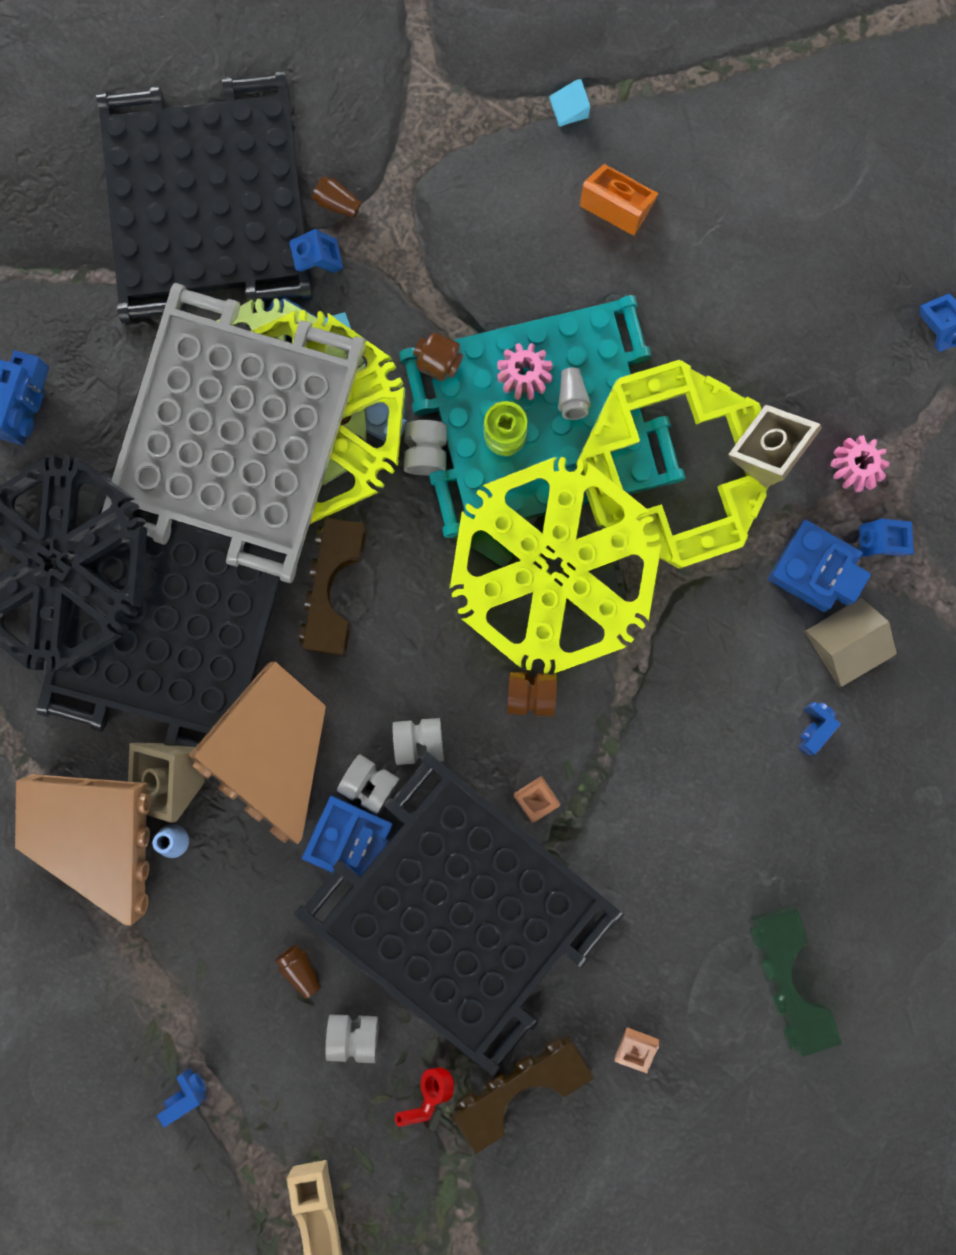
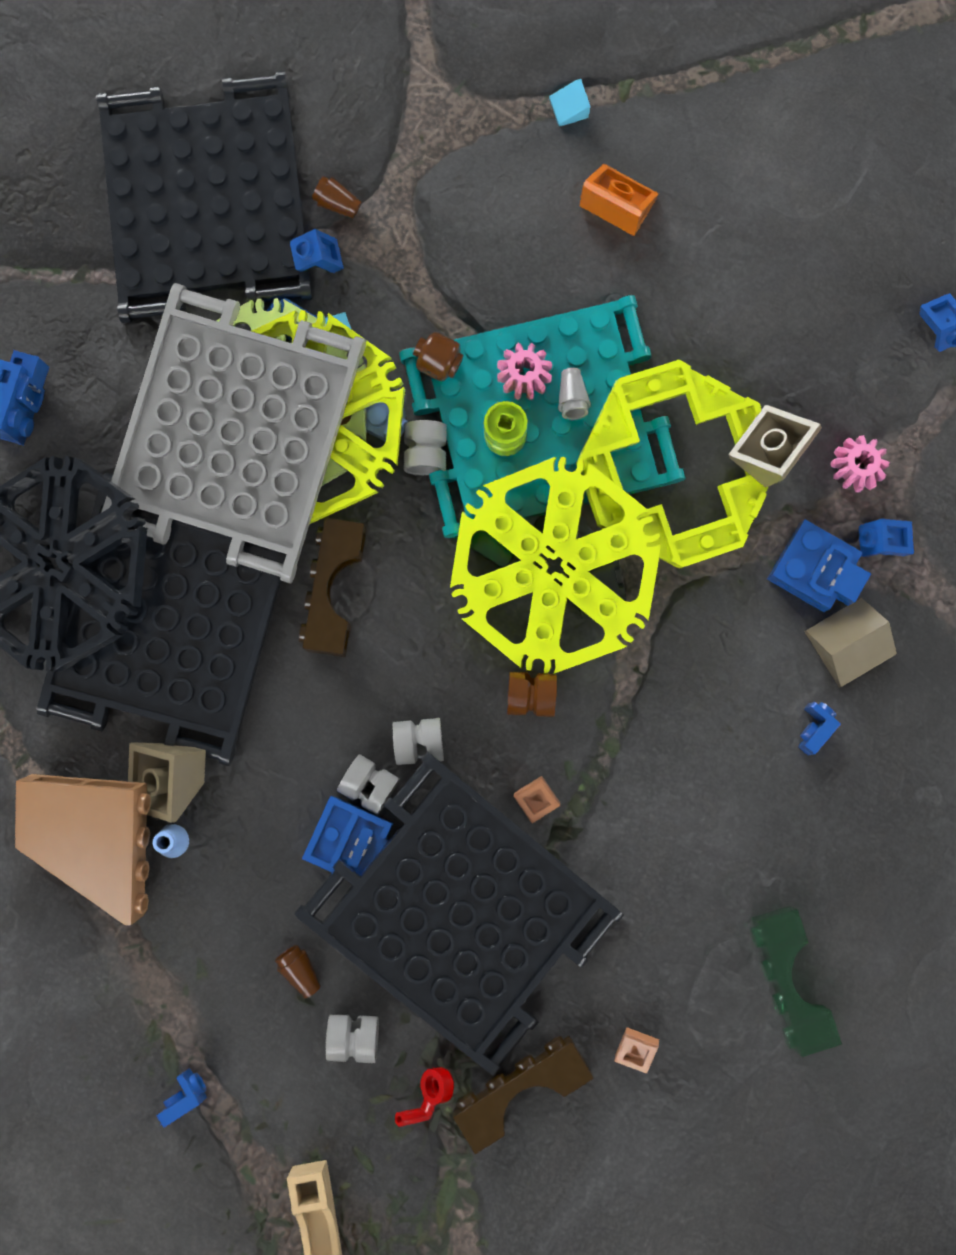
medium nougat slope [189,662,326,844] -> none

